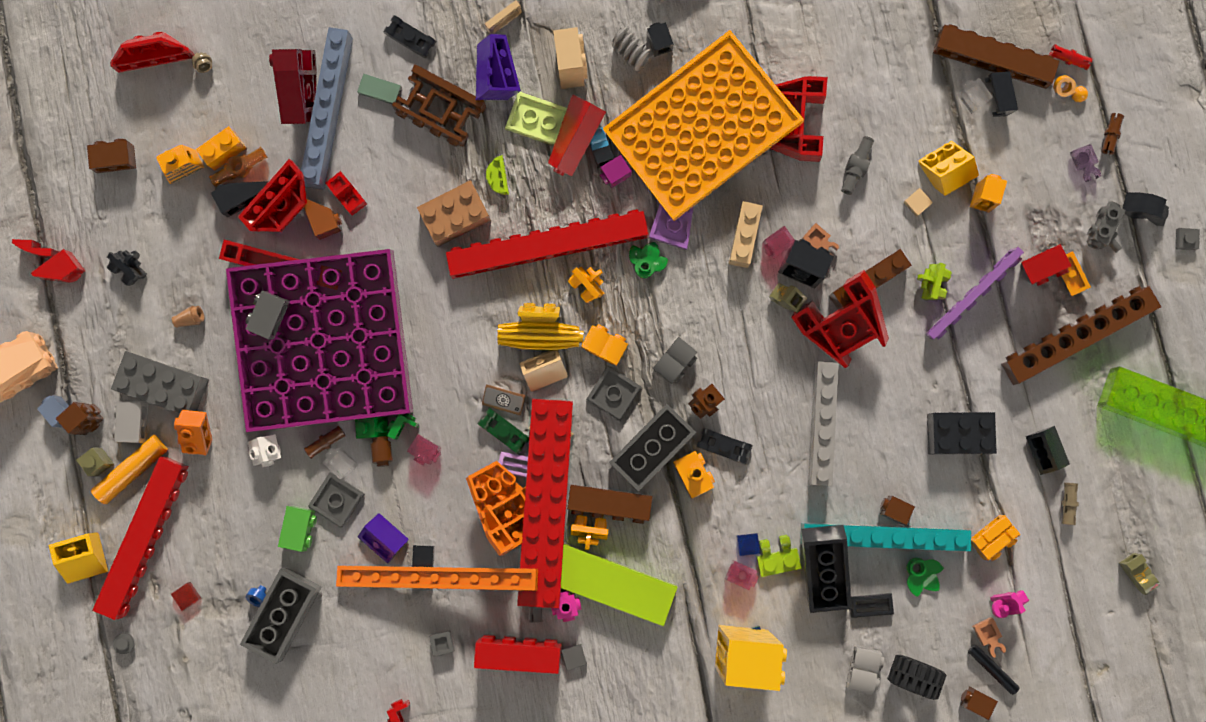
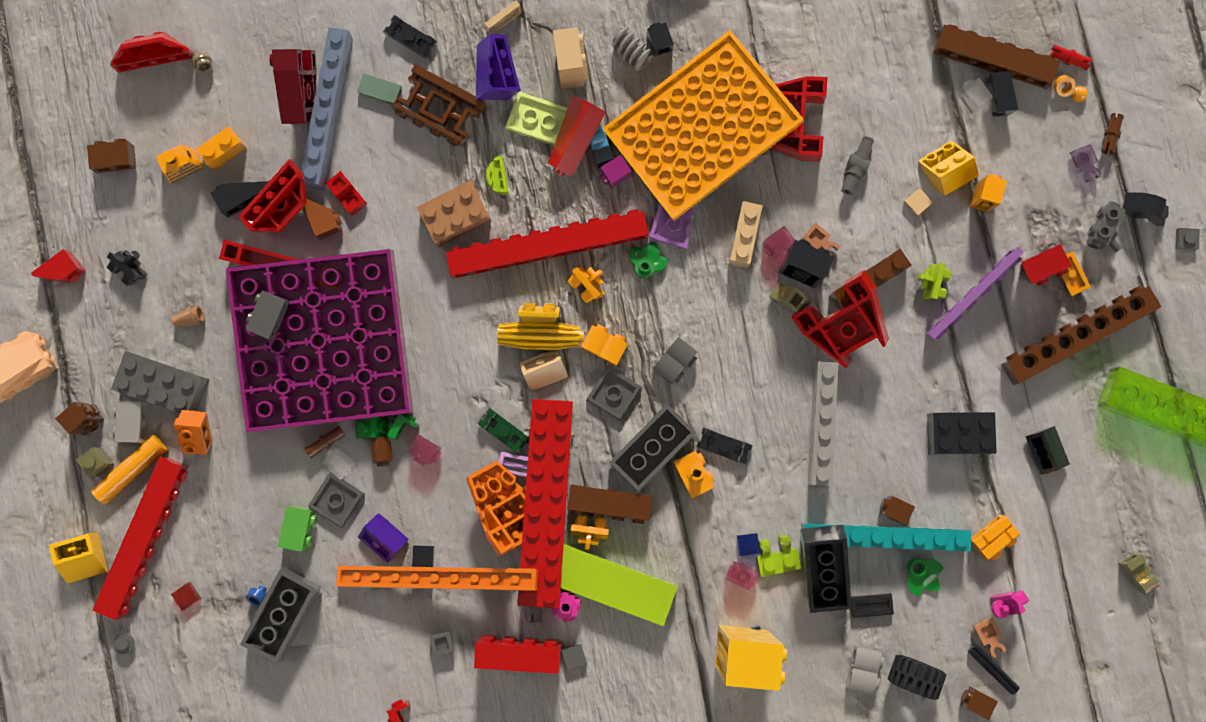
red slope [12,239,59,259] -> none
sand blue brick [37,395,69,428] -> none
clear orange pin [209,147,268,187] -> none
white brick [247,434,281,467] -> none
slope [482,384,526,416] -> none
reddish brown brick [688,384,725,419] -> none
dark tan pin [1061,482,1079,525] -> none

